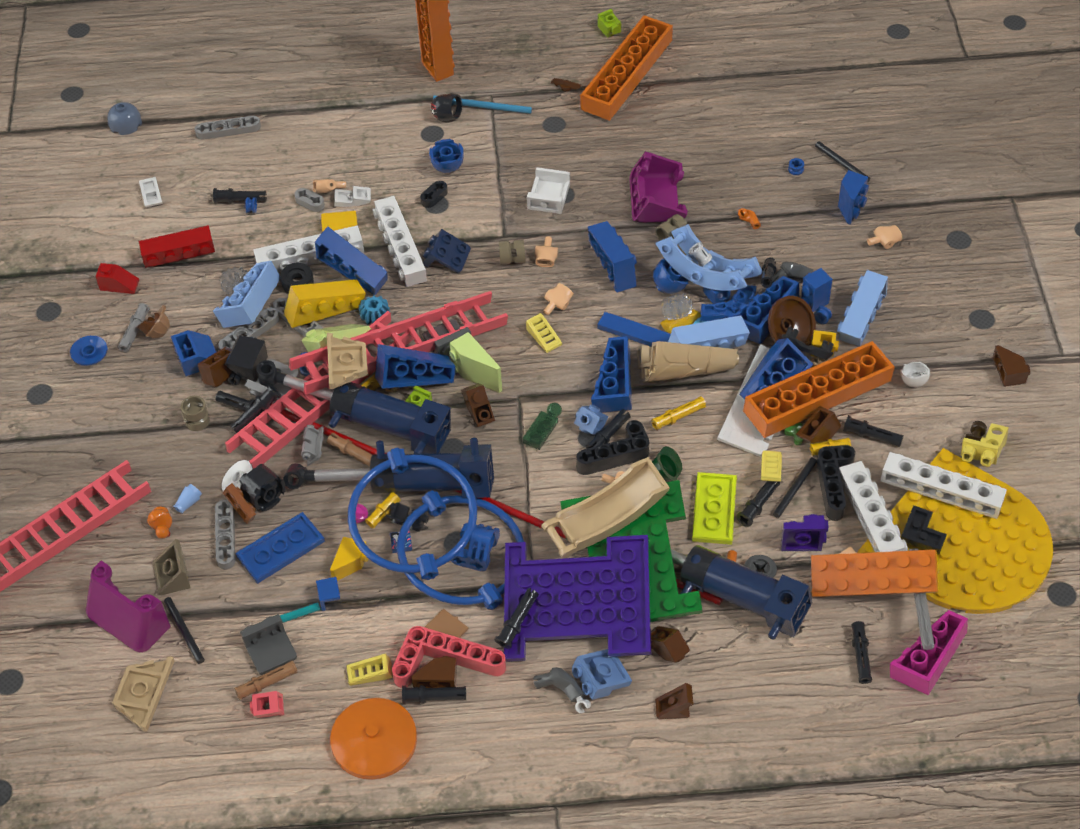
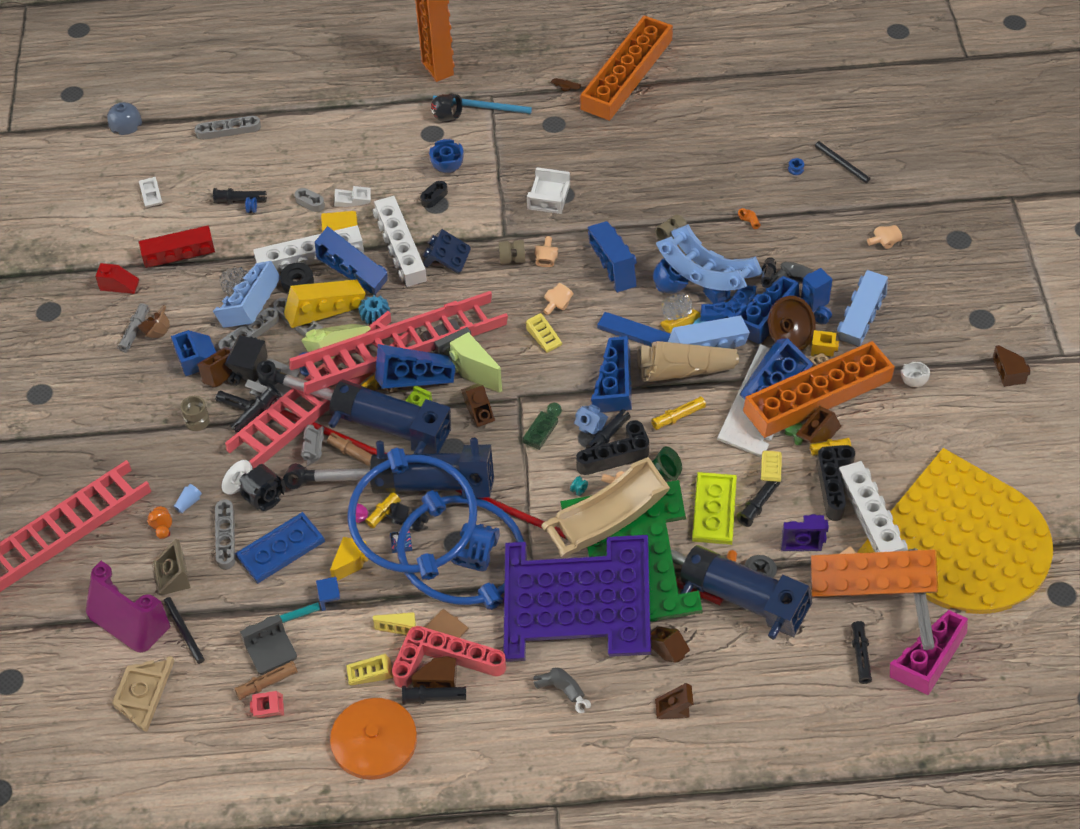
blue dish [70,335,108,366] -> none
dark orange plate [223,483,256,524] -> none
light nougat piece [313,179,346,193] -> none
tan wing [327,333,368,389] -> none
black pin [494,588,539,649] -> none
medium blue plate [572,649,632,700] -> none
lime brick [597,9,621,38] -> none
magenta windscreen [630,151,688,223] -> none
white bush [688,242,712,266] -> none
black bar [773,457,817,518] -> none
black piece [782,327,834,360] -> none
blue slope [838,170,869,225] -> none
black pin [843,415,904,447] -> none
white brick [881,452,1007,519] -> none
black plate [901,505,947,554] -> none
light yellow hips [961,421,1009,467] -> none
none -> light yellow slope [373,612,416,635]
none -> teal bush [570,476,588,496]

